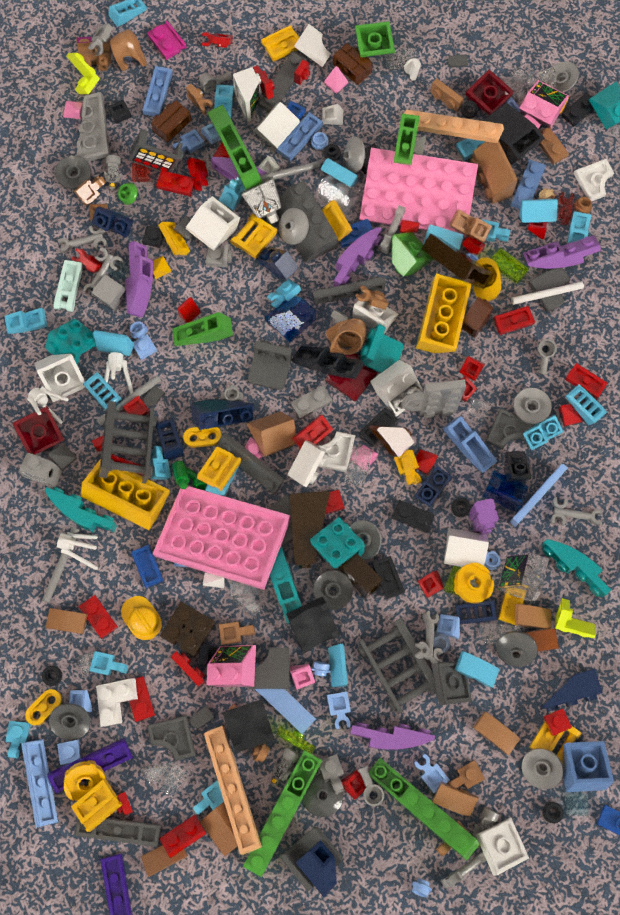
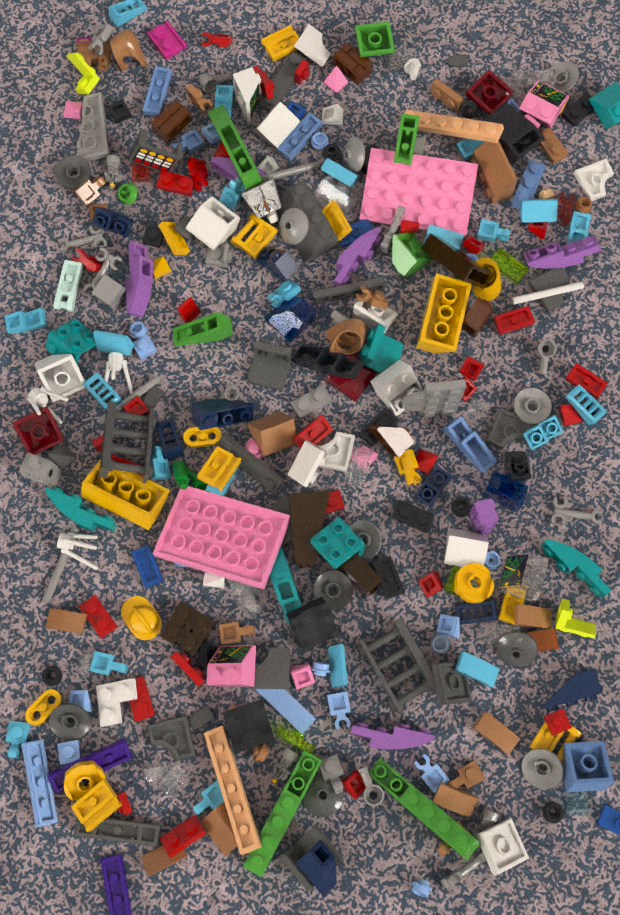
light grey bar [415,611,443,664] -> none
medium nougat slope [449,209,492,243] -> none
light blue tile [510,464,568,527] -> none

